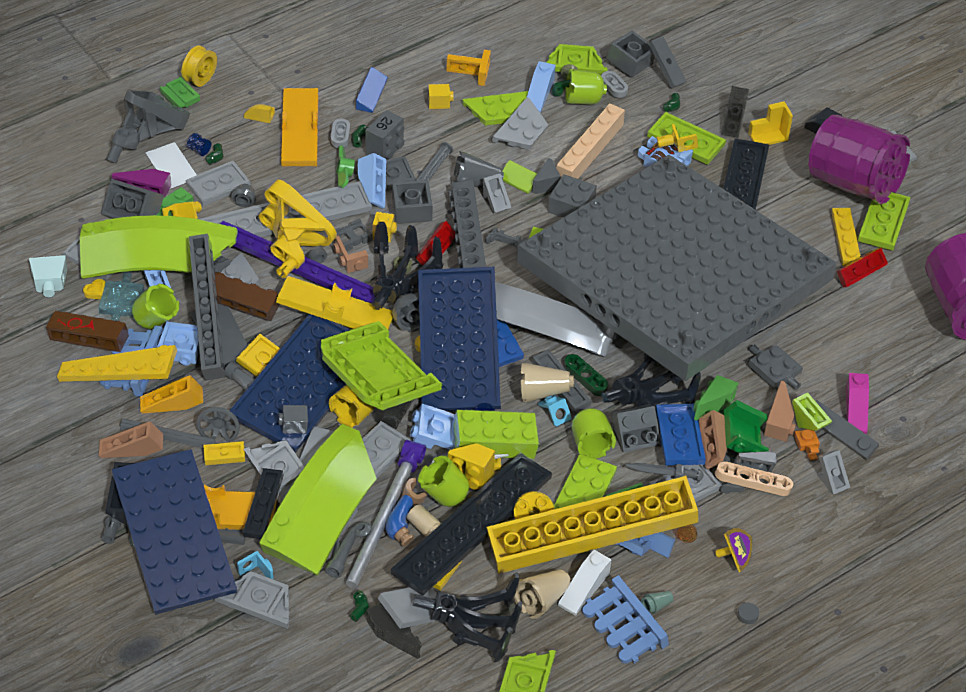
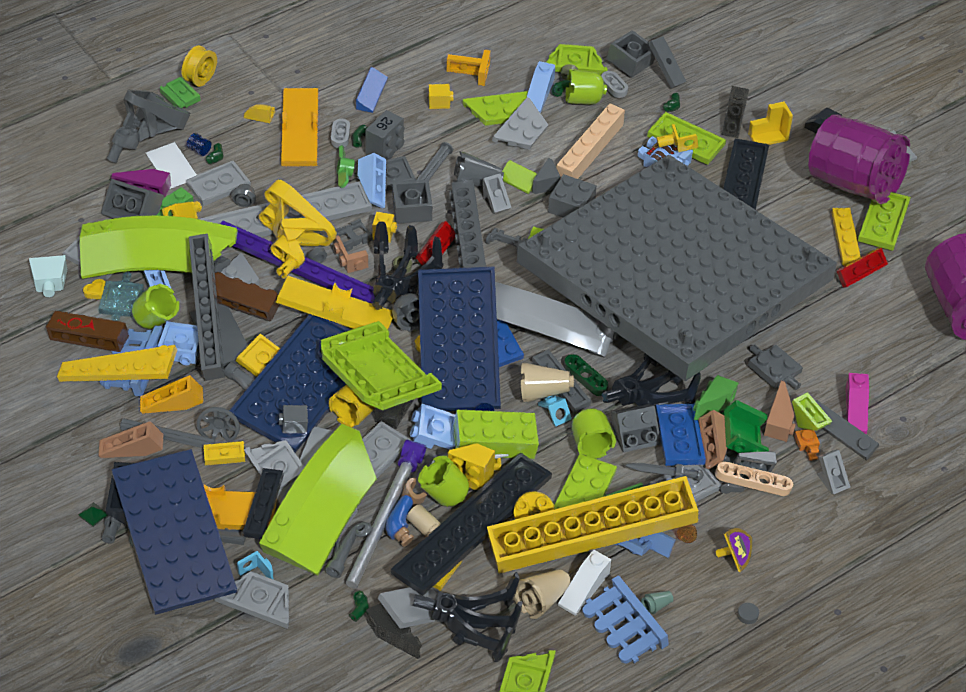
none -> dark green slope [78,502,108,527]

